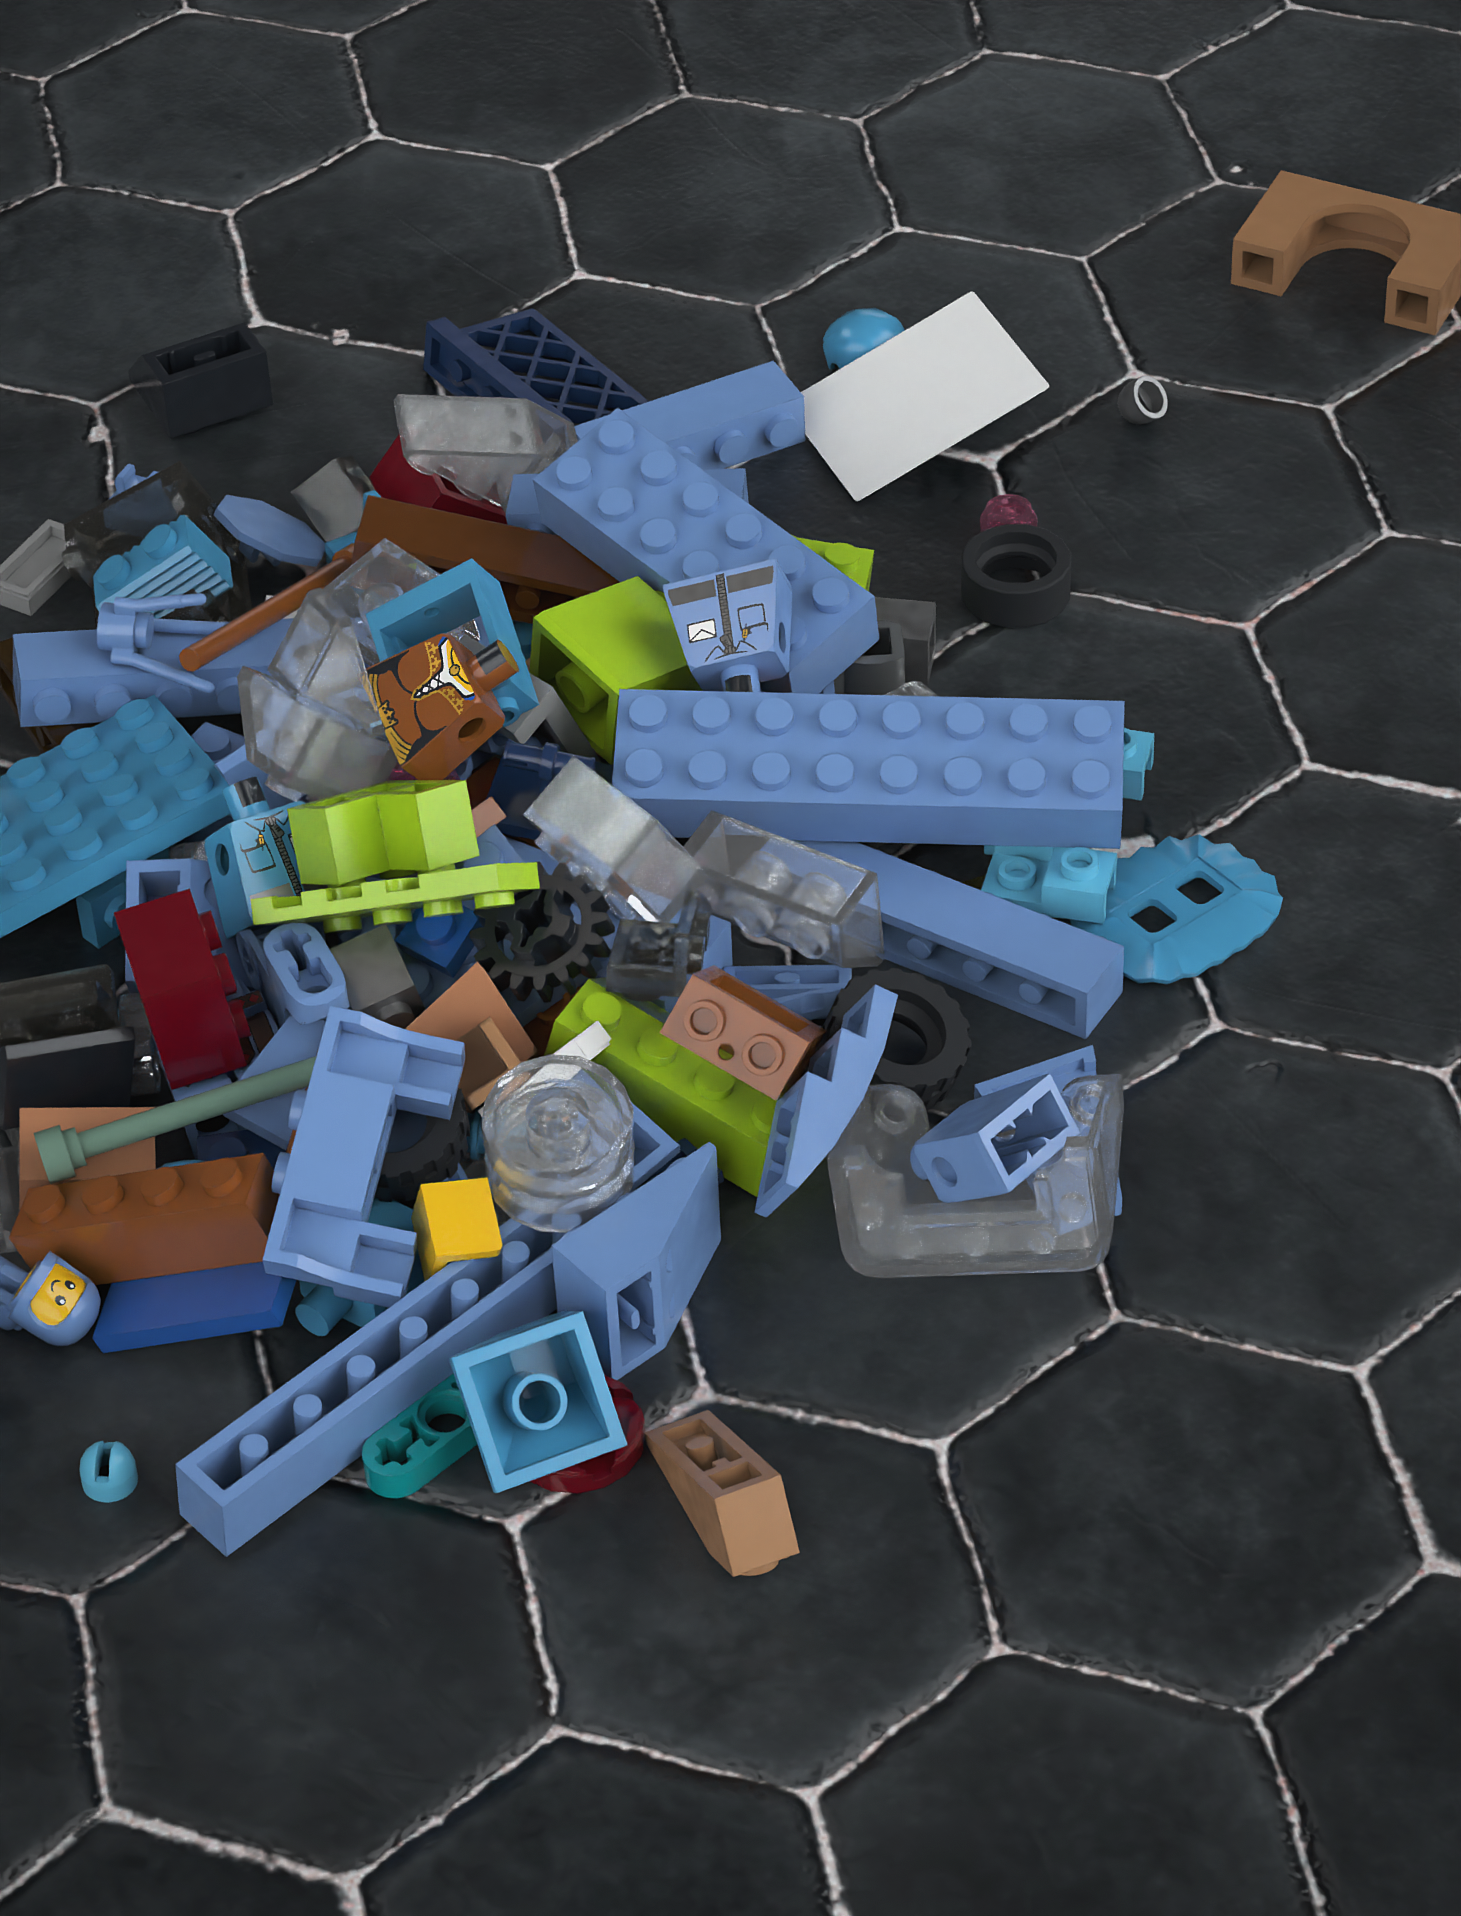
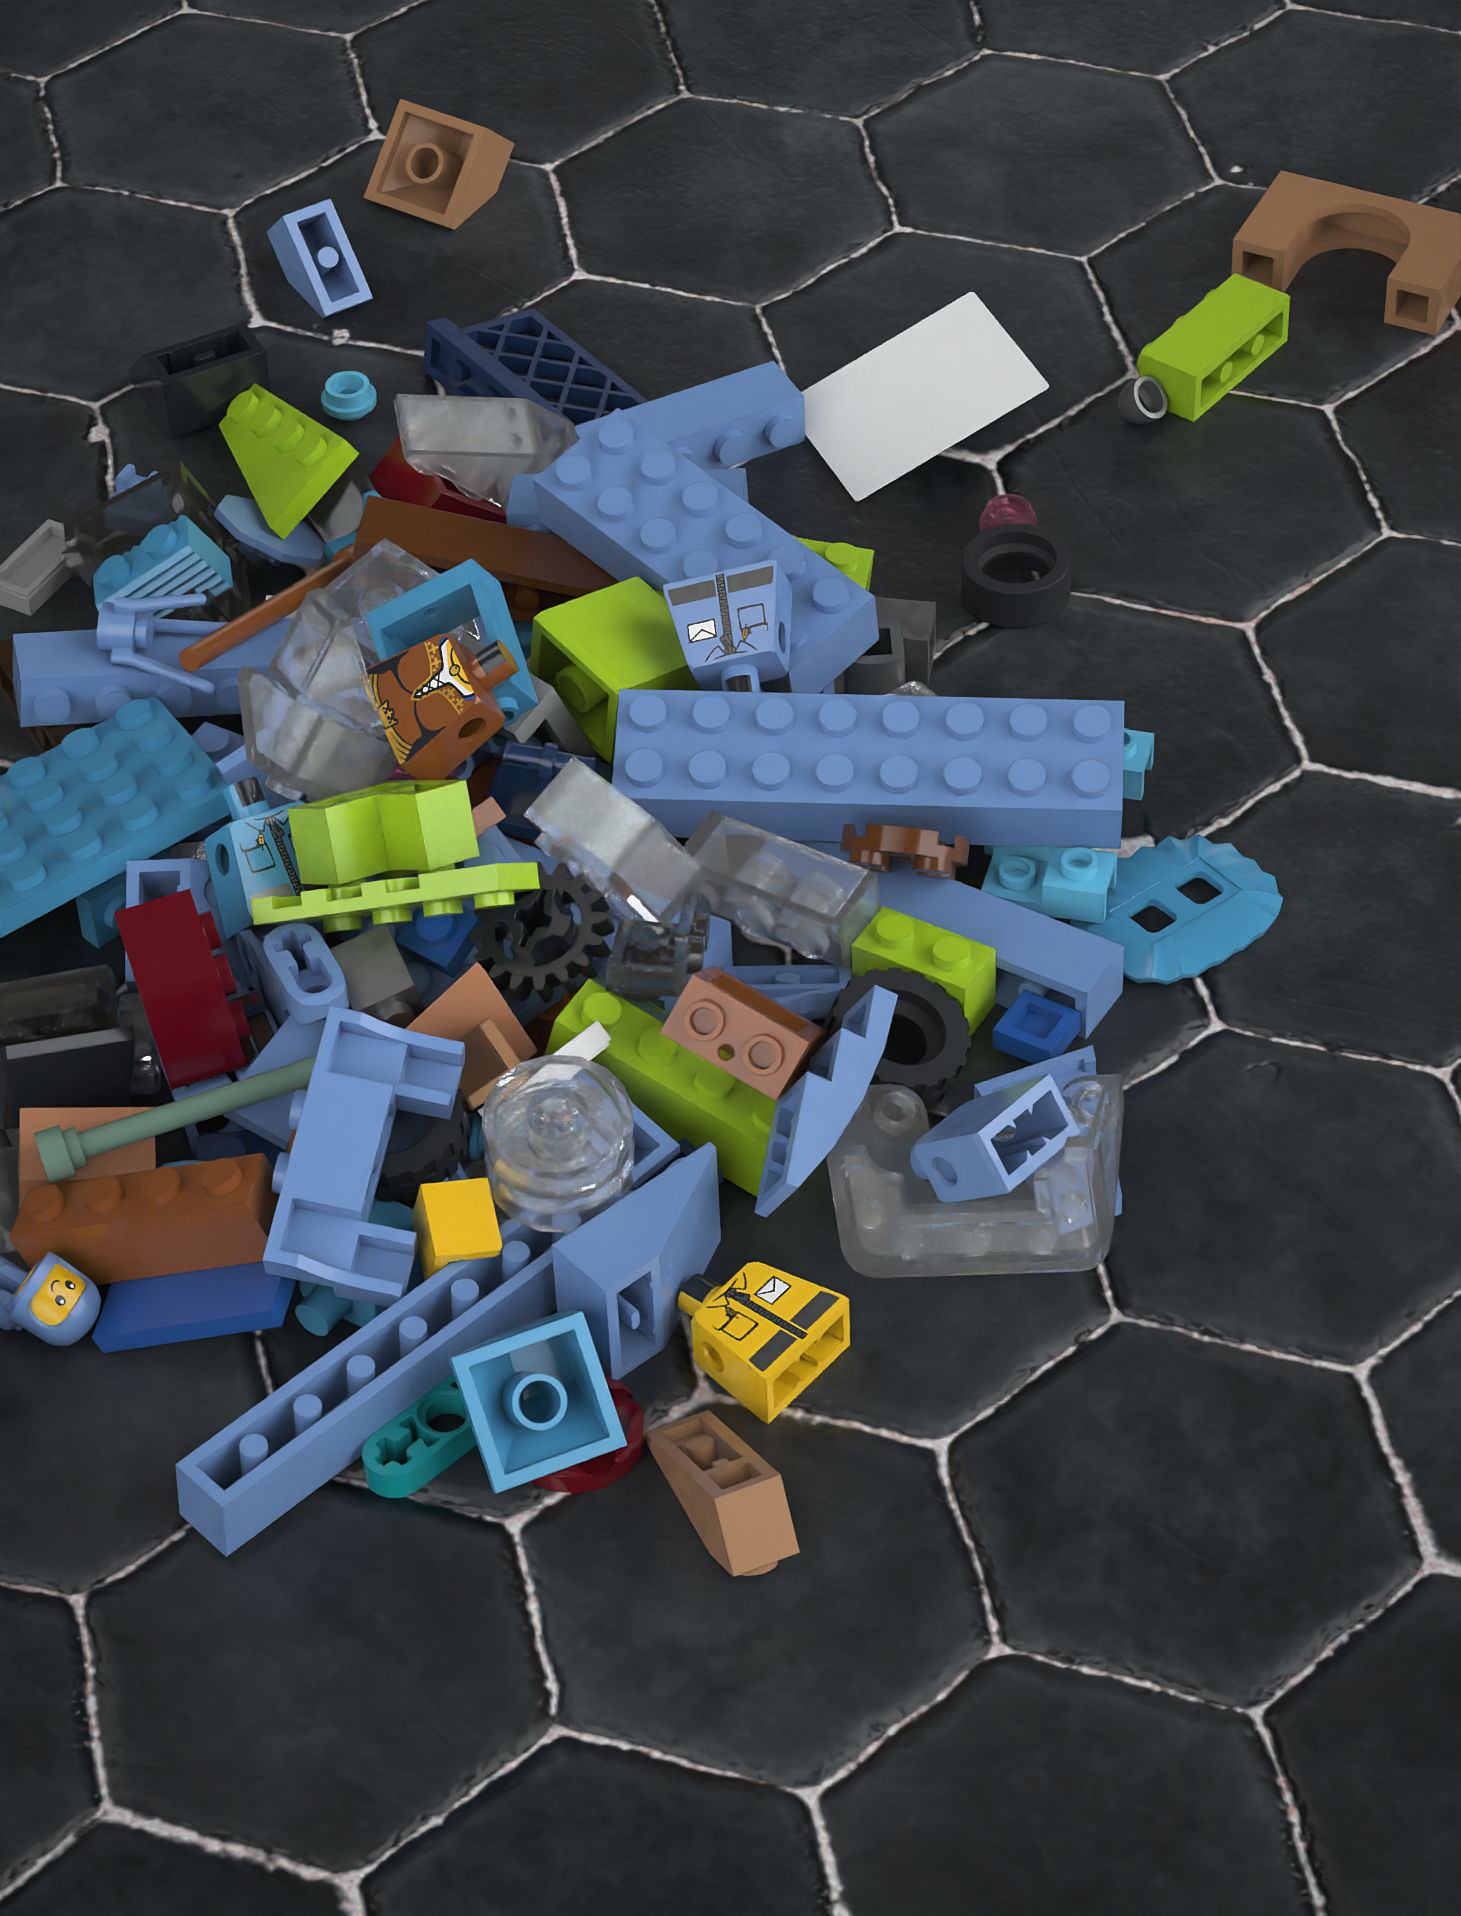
medium azure hinge [79,1441,138,1502] -> none
dark azure hair [823,308,905,370] -> none
none -> lime wing [218,383,360,540]
none -> medium blue slope [267,198,373,318]
none -> medium azure plate [321,371,377,421]
none -> medium nougat slope [364,99,515,230]
none -> yellow torso [678,1261,850,1424]
none -> reddish brown plate [840,824,970,880]
none -> lime brick [851,906,996,1038]
none -> blue plate [993,990,1081,1064]
none -> lime brick [1137,273,1290,422]

